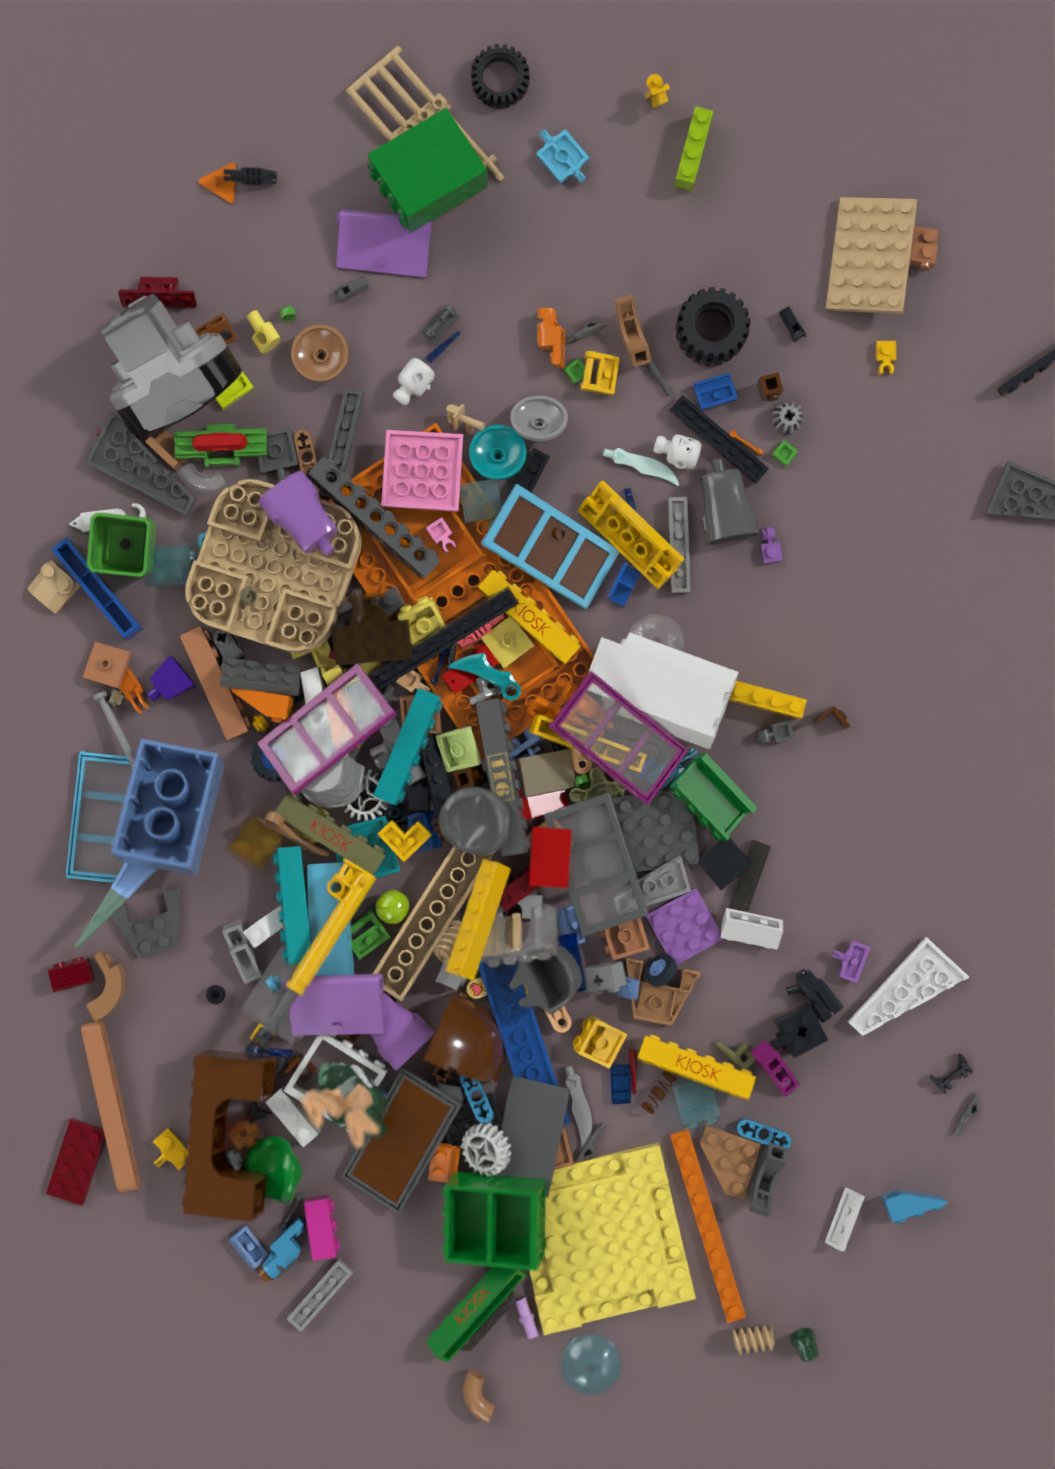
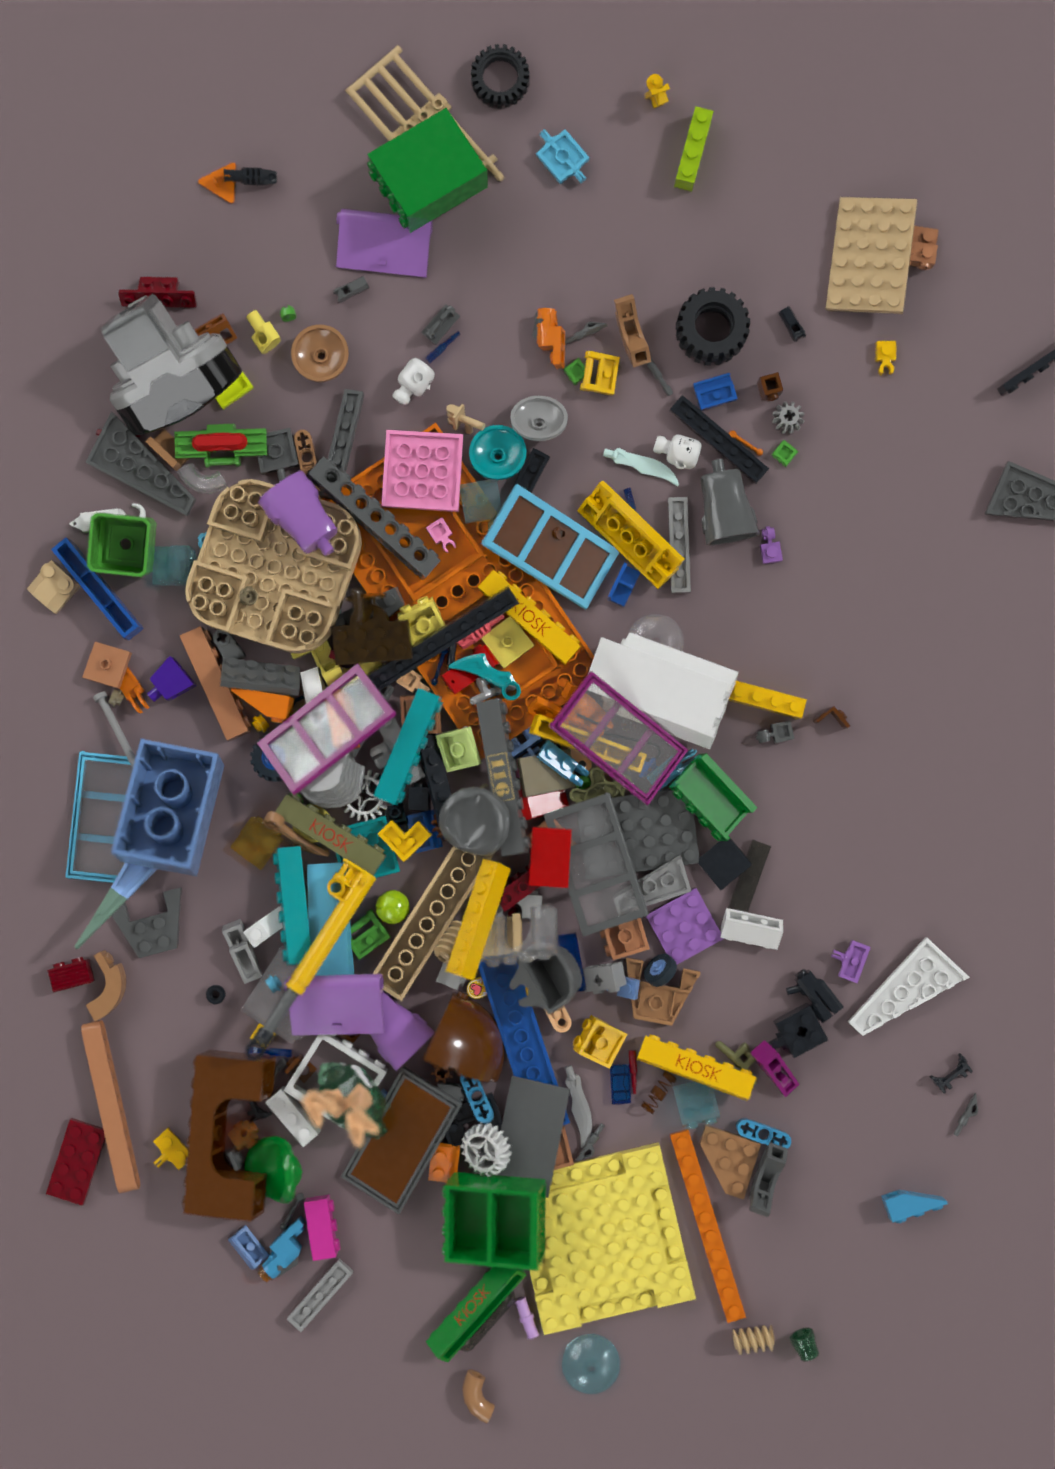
reddish brown brick [453,764,487,790] -> none
medium blue slope [556,906,586,947] -> none
white plate [825,1188,865,1251] -> none
none -> dark azure hinge [536,740,589,786]

